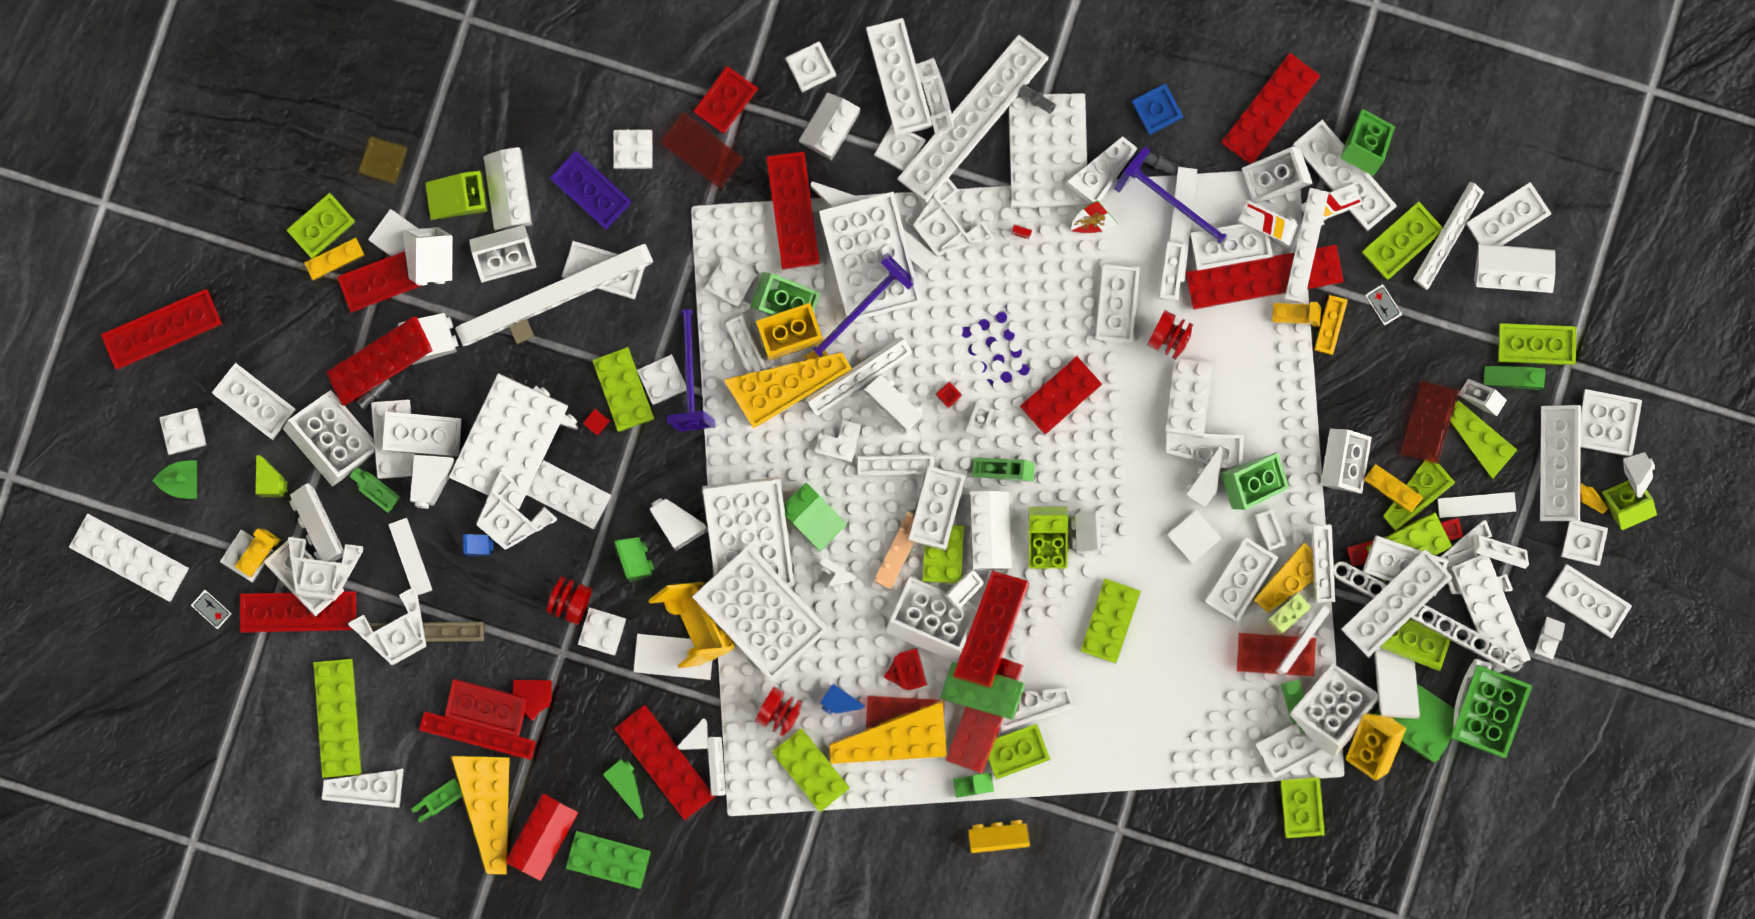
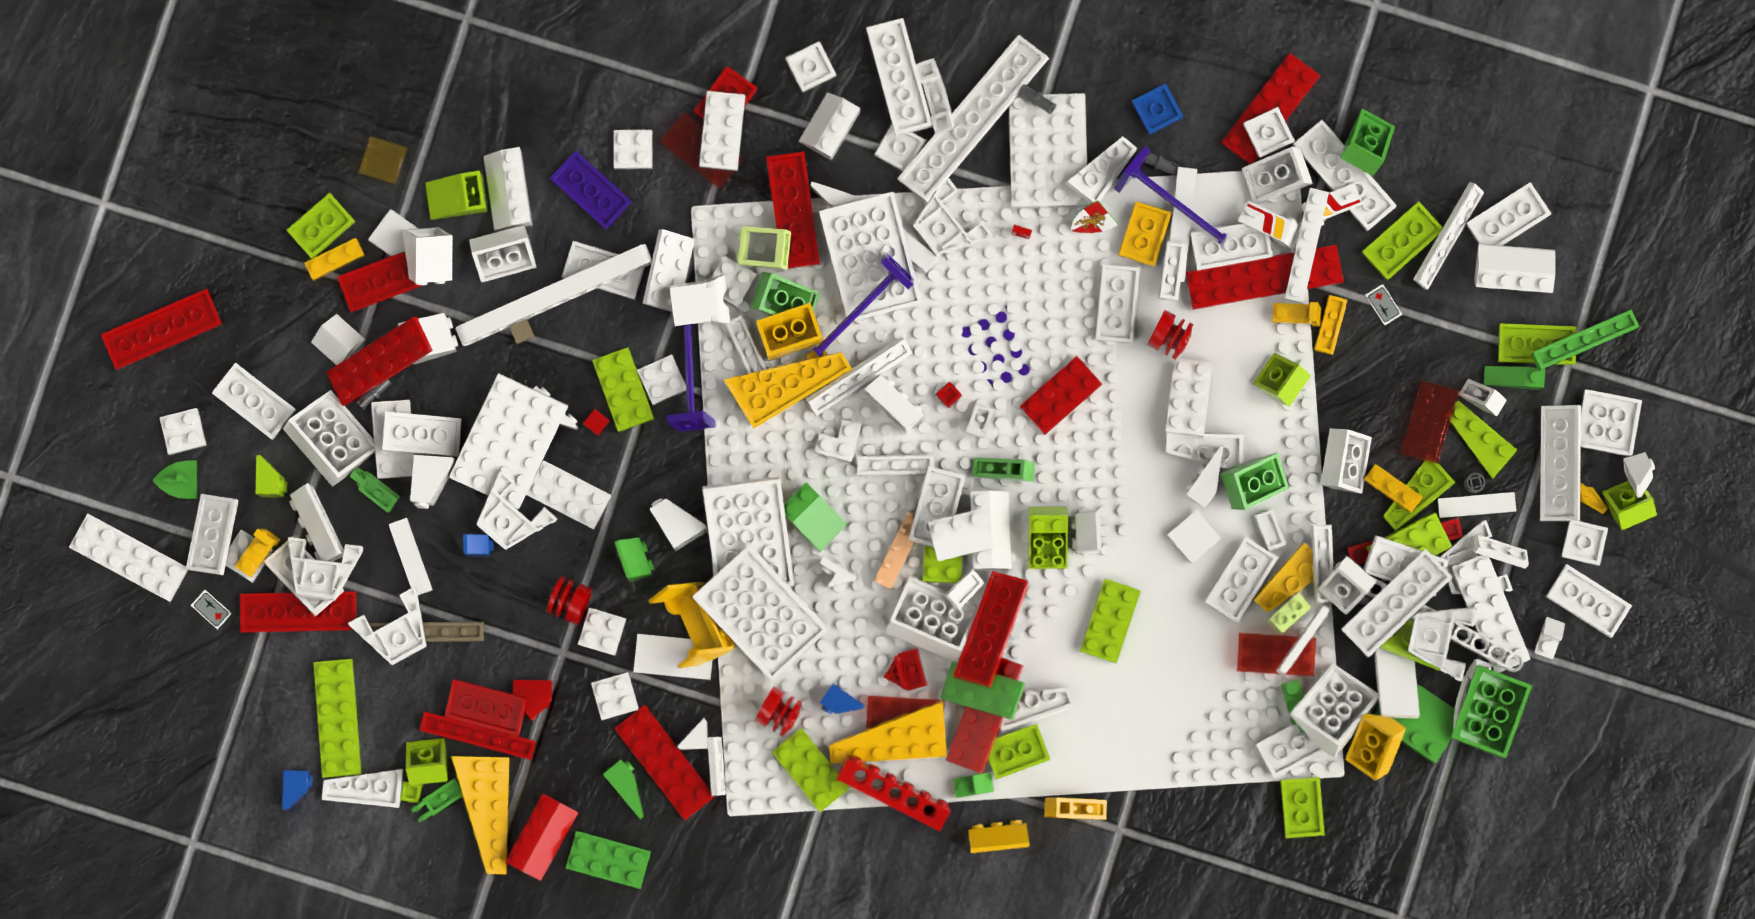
none -> white plate [186,494,239,575]
none -> blue slope [282,770,313,810]
none -> white slope [311,314,365,365]
none -> lime tile [400,781,423,803]
none -> lime slope [406,738,448,786]
none -> white plate [591,672,639,720]
none -> white plate [643,229,695,312]
none -> white piece [670,275,730,326]
none -> white plate [699,91,745,171]
none -> yellowish green window [736,226,791,270]
none -> red brick [836,755,951,831]
none -> white slope [928,508,994,561]
none -> yellow slope [1044,798,1107,820]
none -> yellow tile [1118,201,1172,267]
none -> white plate [1243,107,1294,158]
none -> lime slope [1253,353,1311,407]
none -> white slope [1317,556,1376,615]
none -> white wing [1408,607,1478,682]
none -> dark grey wheel [1464,473,1485,493]
none -> bright green plate [1531,310,1640,371]

